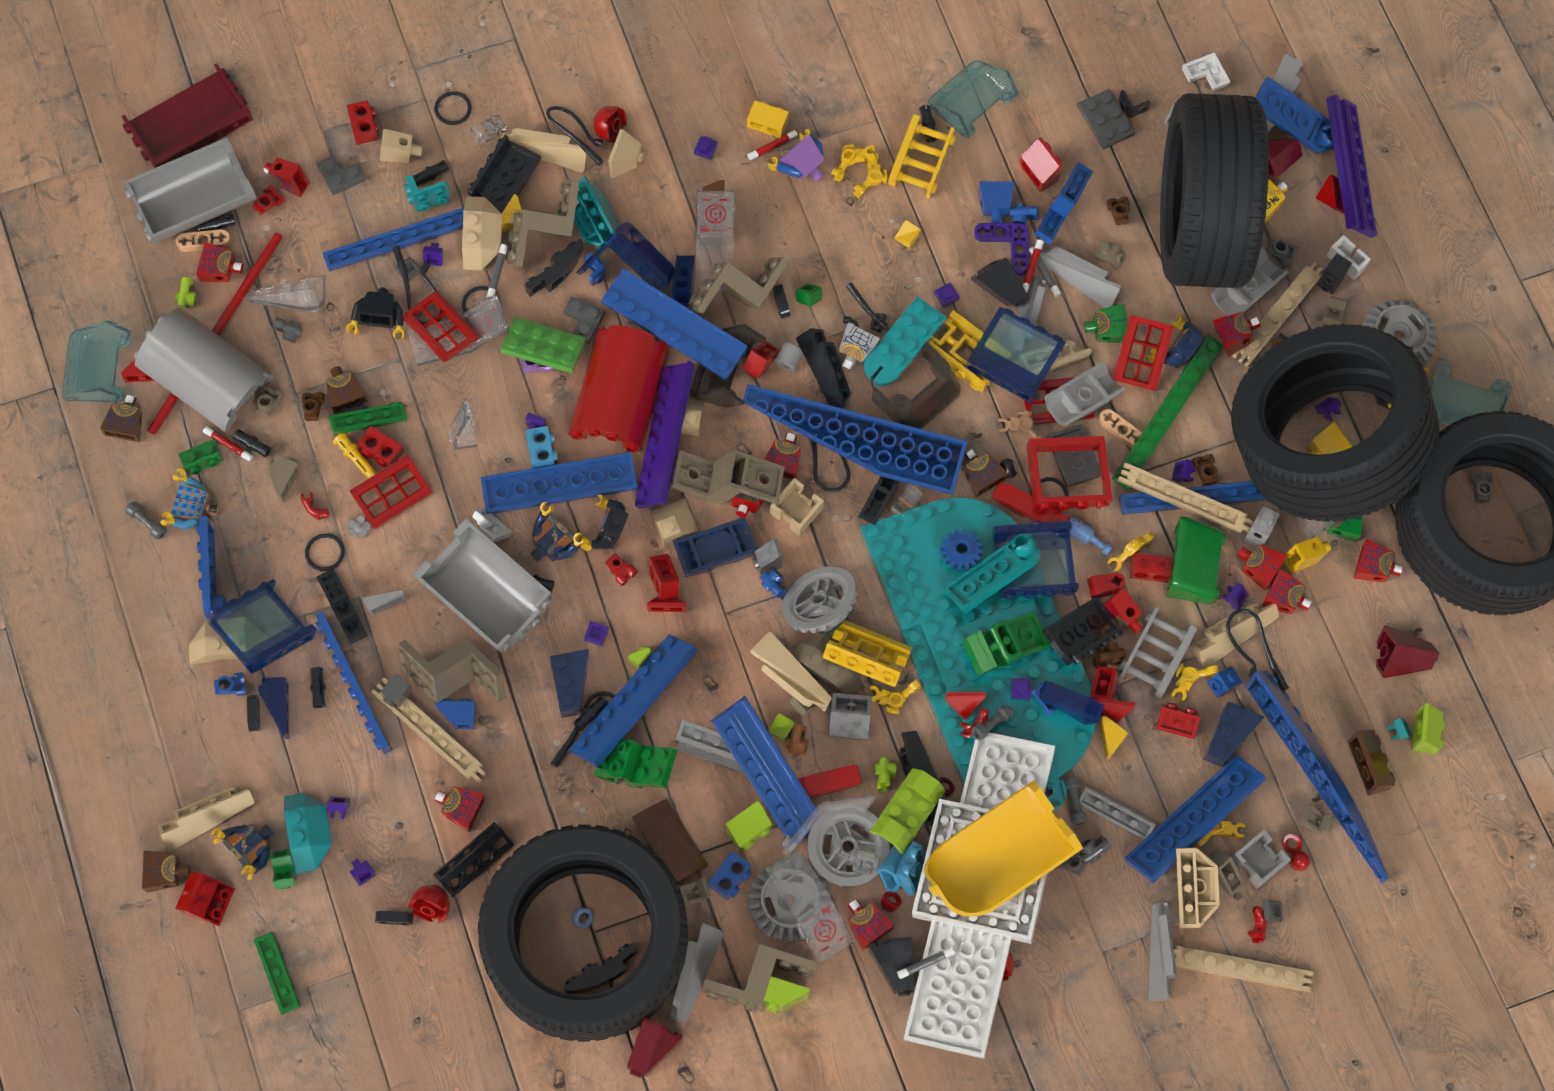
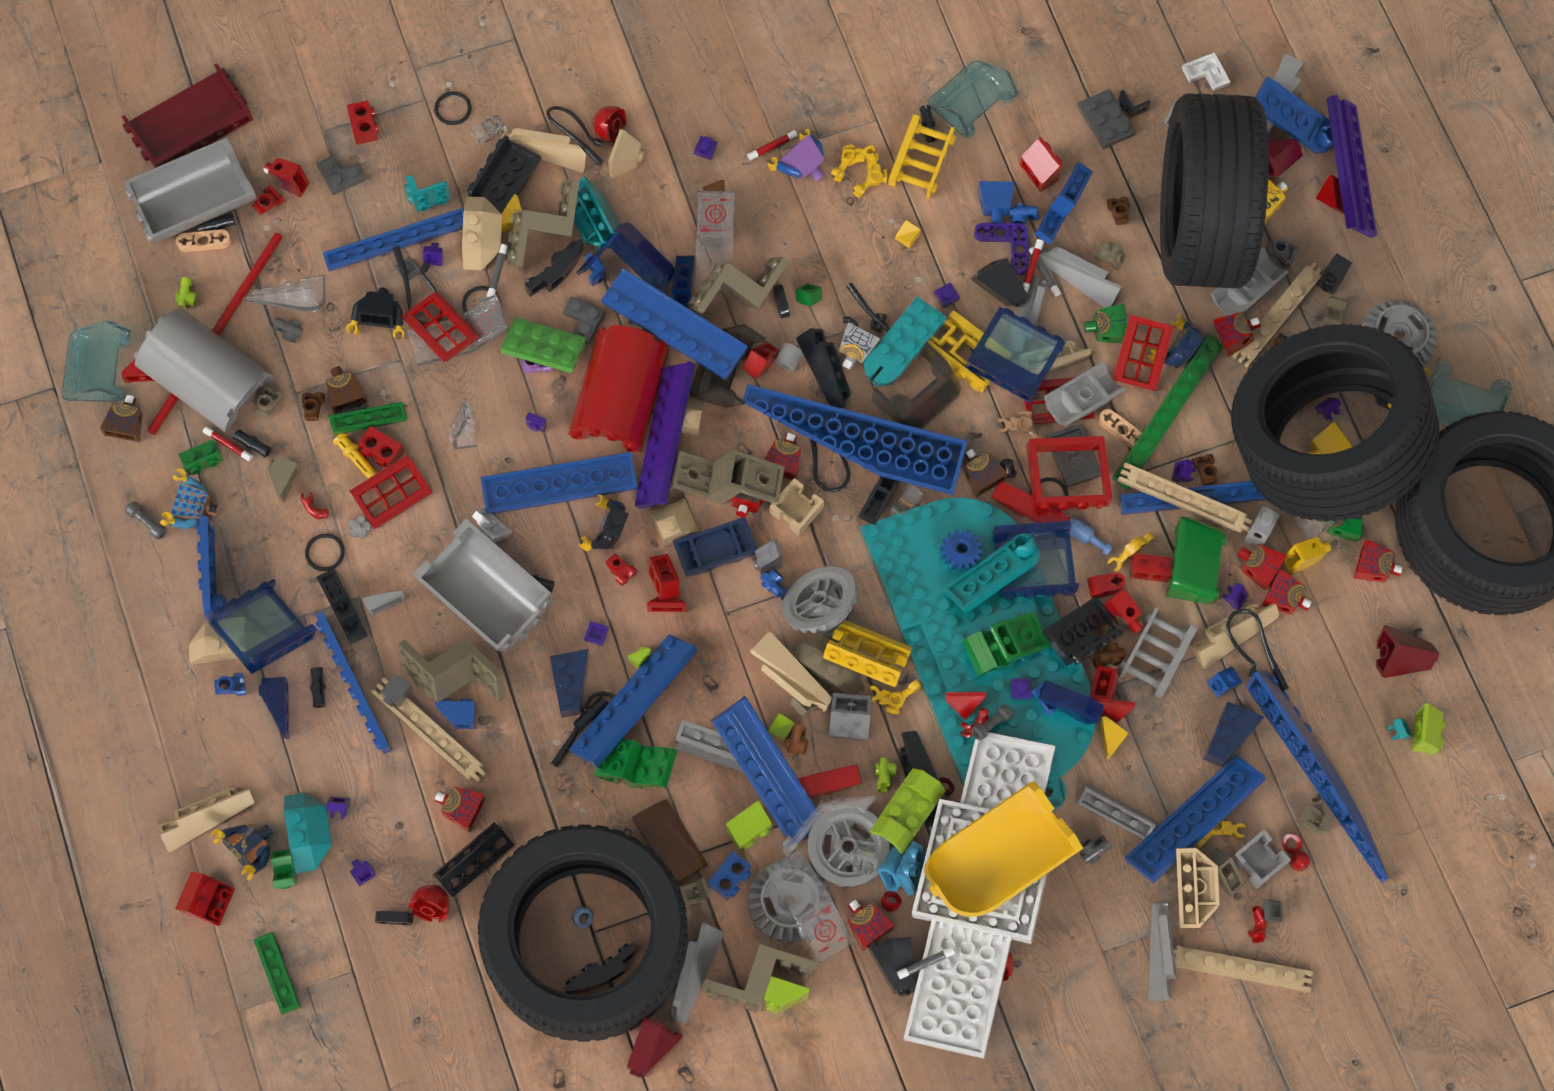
reddish brown torso [142,851,191,892] -> none
red torso [196,242,244,282] -> none
black beam [247,694,260,732] -> none
tan torso [380,129,422,163] -> none
black pin [413,160,449,187] -> none
dark azure brick [525,426,558,468] -> none
torso [530,501,588,562] -> none
yellow brick [747,101,789,138] -> none
flat silver plate [1056,854,1087,876] -> none
dark grey piece [1063,776,1087,825] -> none
red bracket [1156,702,1201,739] -> none
yellow piece [1171,663,1219,703] -> none
white piece [1327,235,1371,280] -> none
reddish brown slope [1347,730,1395,796] -> none
flat silver plate [1470,472,1493,502] -> none

